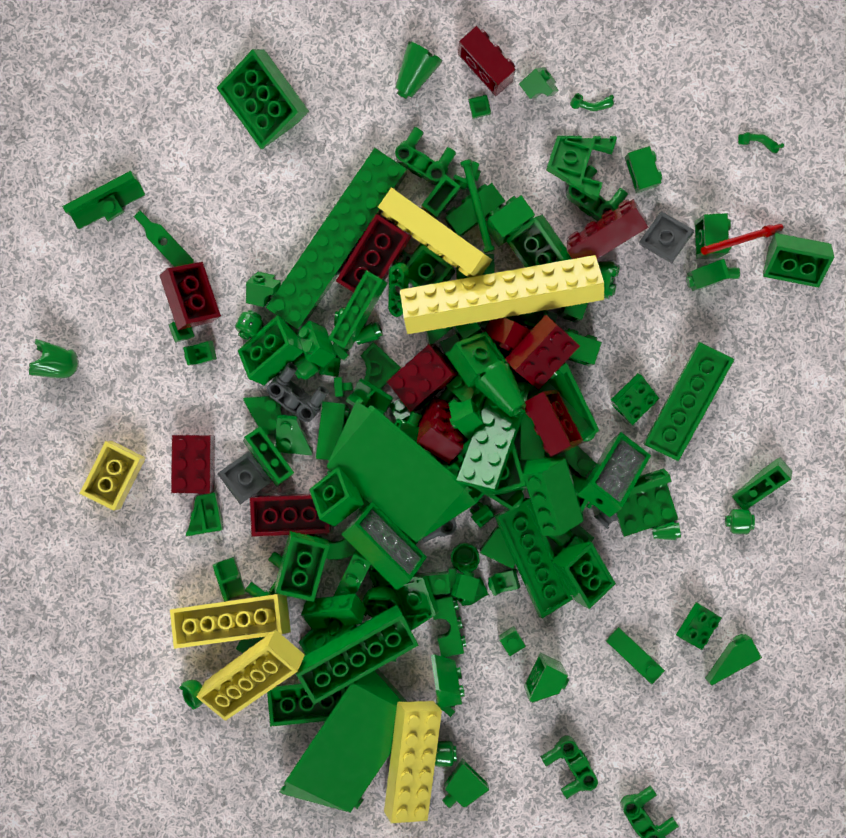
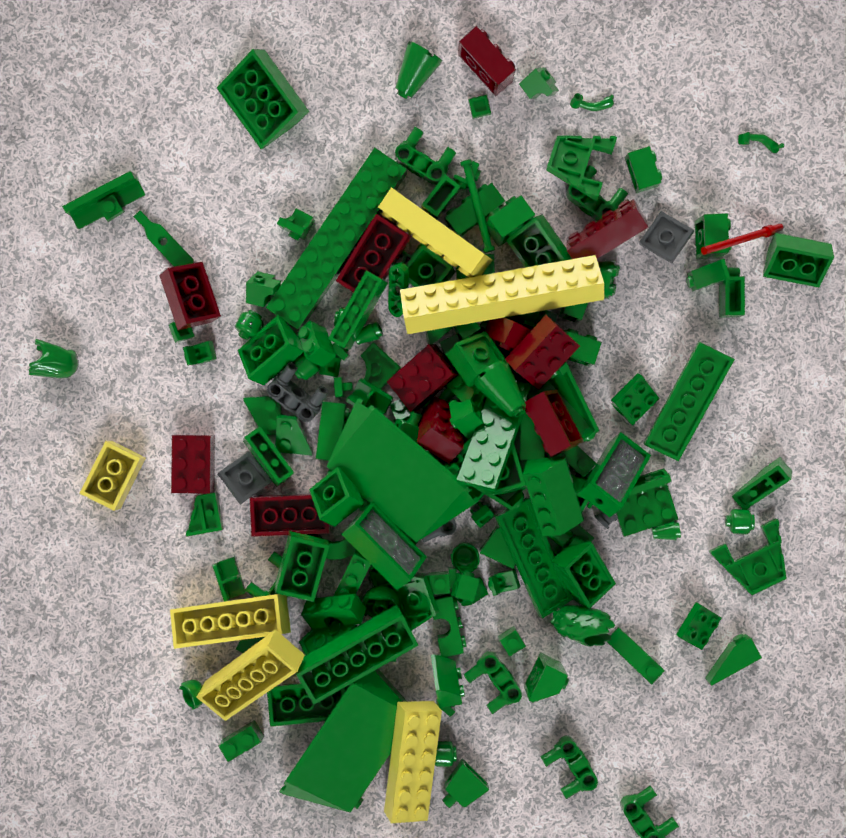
none -> green piece [218,720,264,762]
none -> green brick [277,208,315,241]
none -> green piece [464,651,522,714]
none -> green head [550,605,615,647]
none -> green wing [709,518,787,596]
none -> green piece [719,276,745,318]

